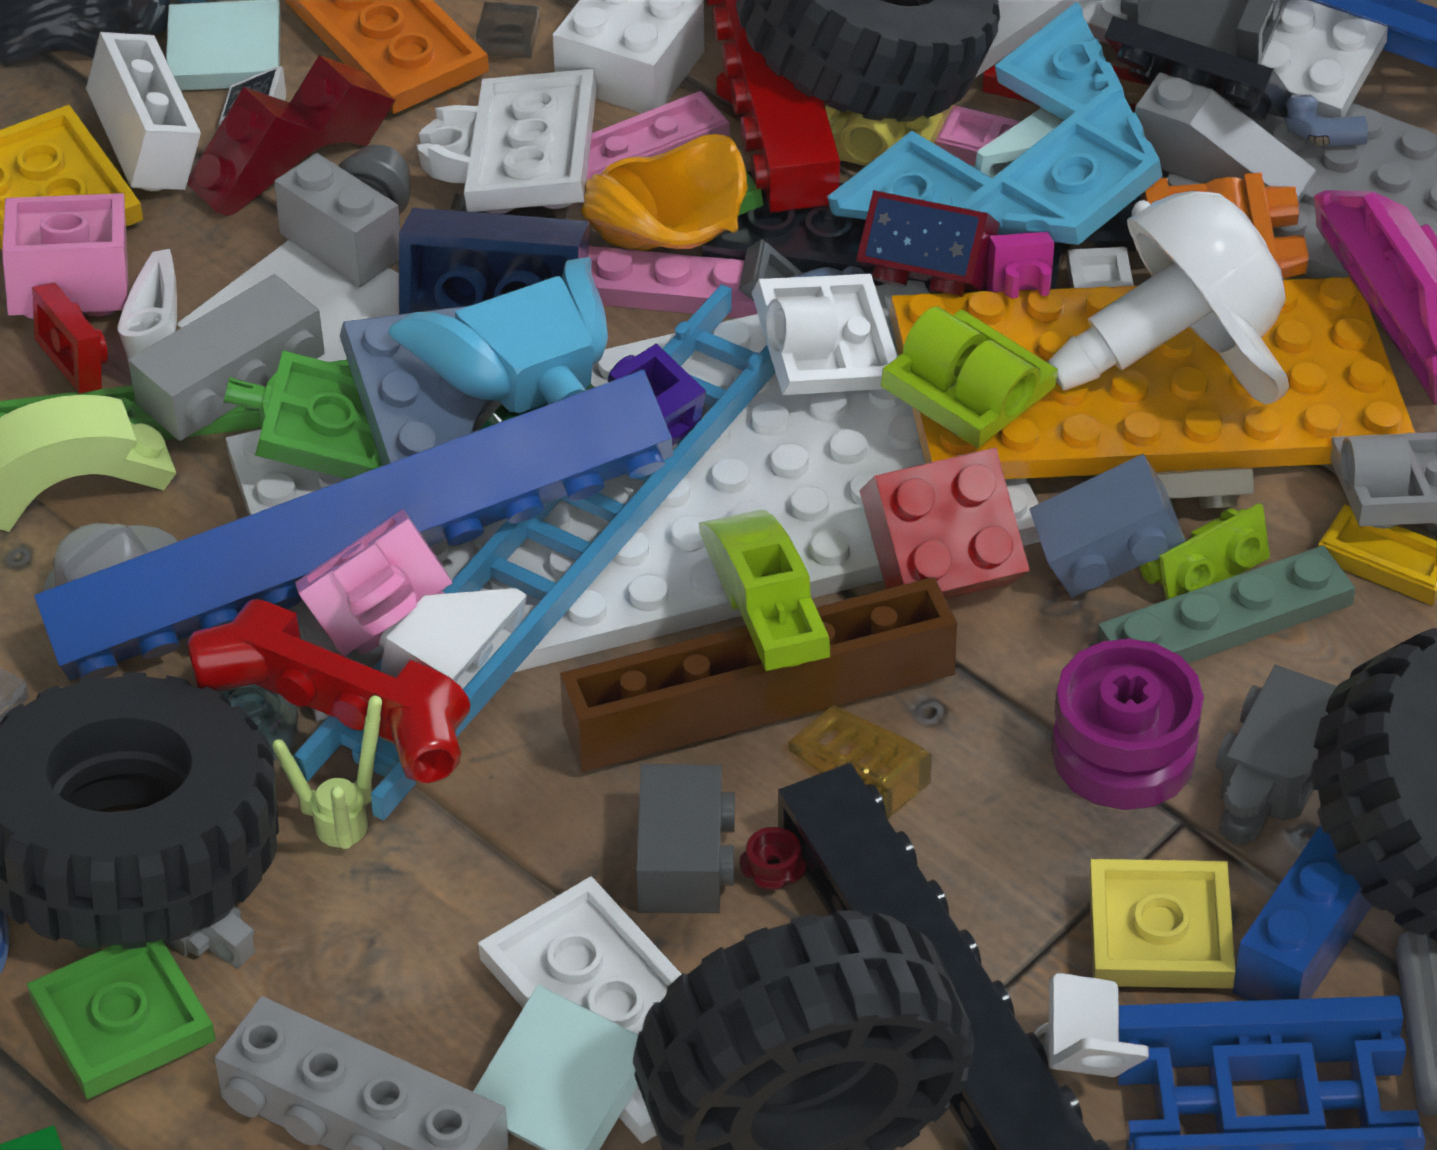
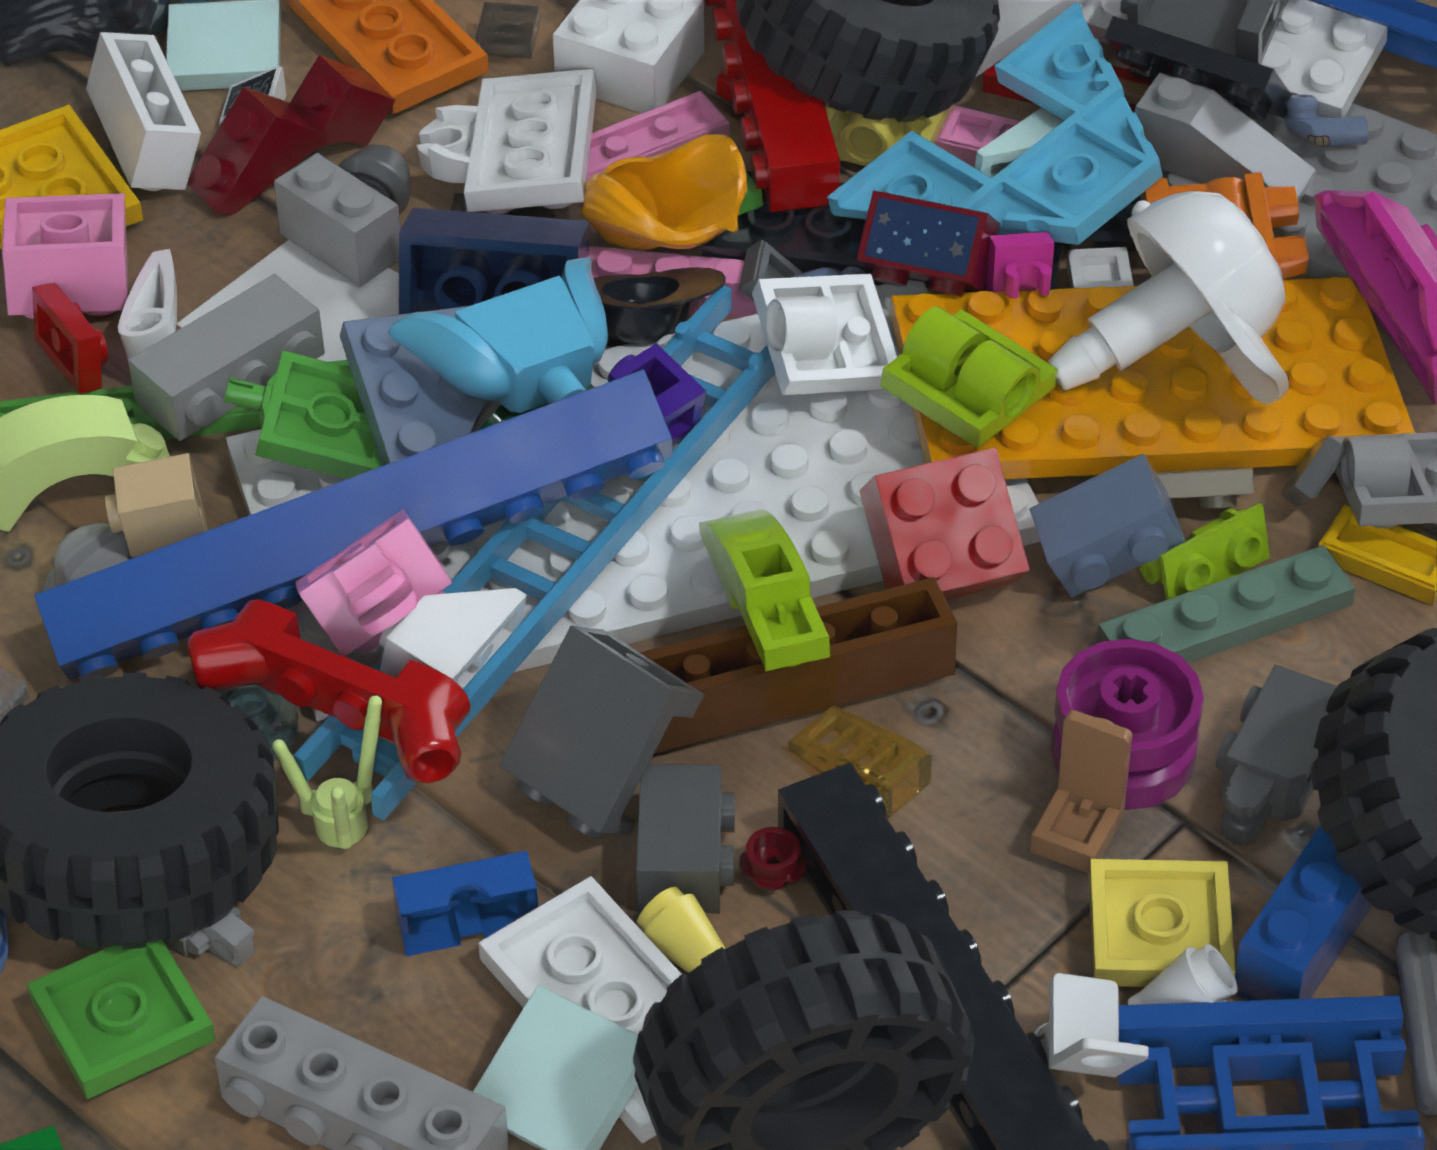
none -> tan slope [105,453,209,558]
none -> blue piece [392,851,538,956]
none -> dark grey panel [499,625,705,839]
none -> black piece [593,267,726,347]
none -> light yellow cone [637,887,726,973]
none -> medium nougat bracket [1030,710,1132,874]
none -> white cone [1128,944,1237,1005]
none -> dark grey tile [1279,435,1346,506]

